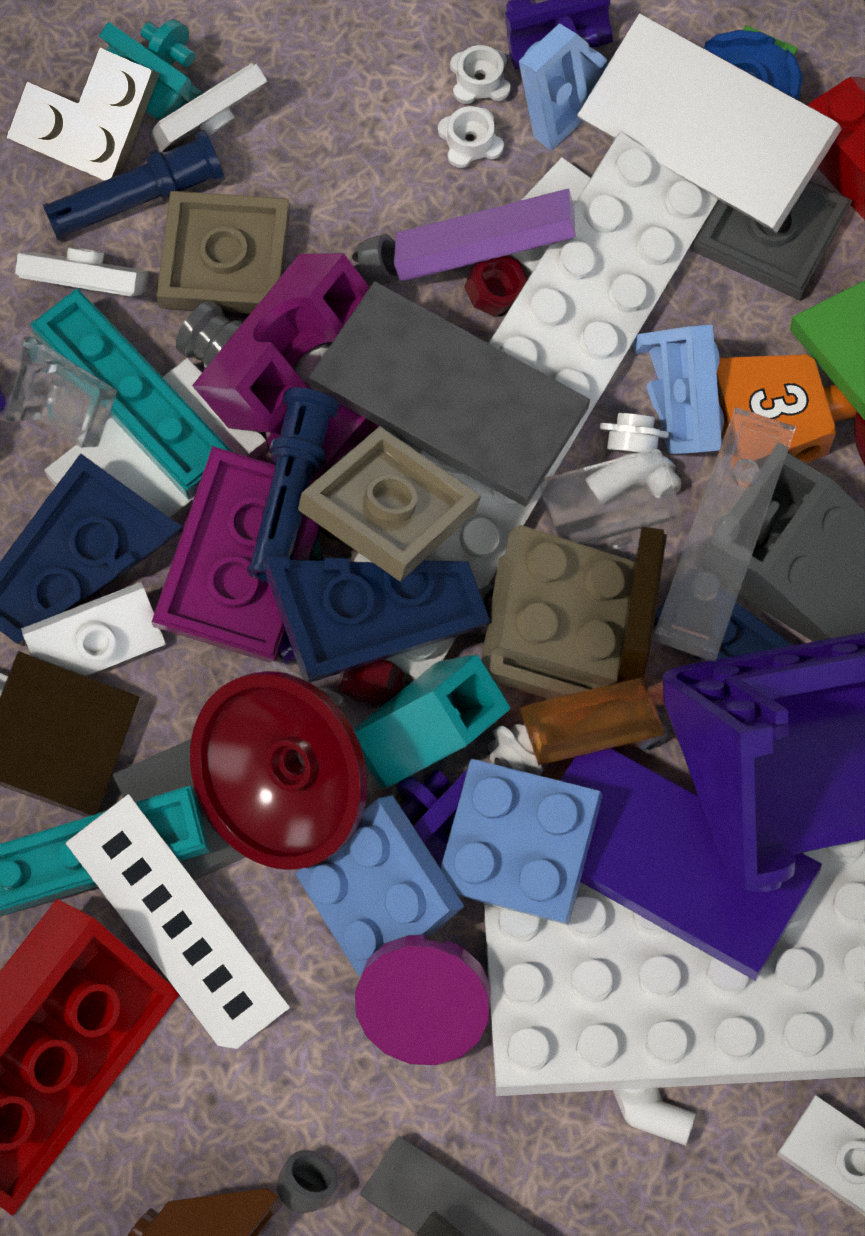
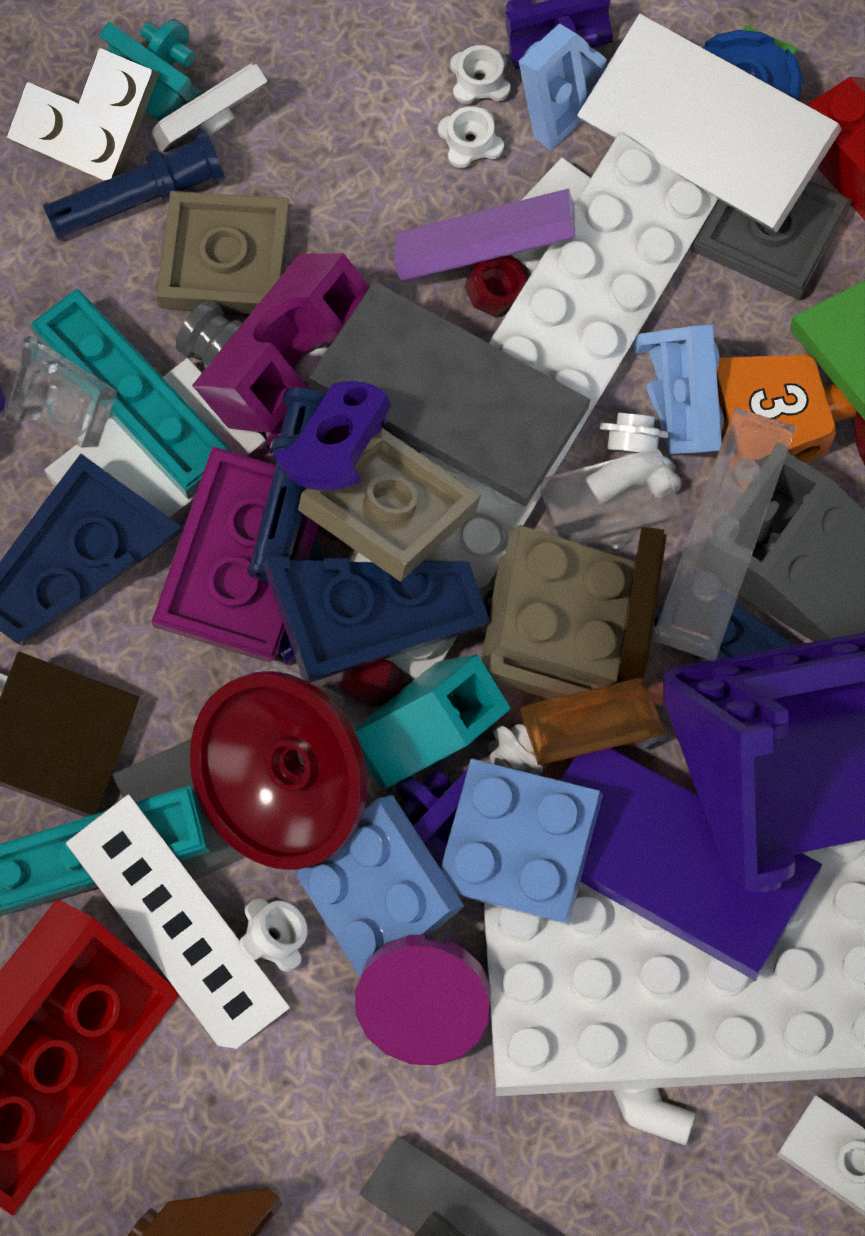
white plate [15,247,150,297] -> none
white plate [21,582,166,676] -> none
dark grey hinge [277,1150,337,1214] -> none
dark grey hinge [352,234,399,285] -> none
none -> white plate [240,898,307,971]
none -> dark purple piece [274,381,391,490]

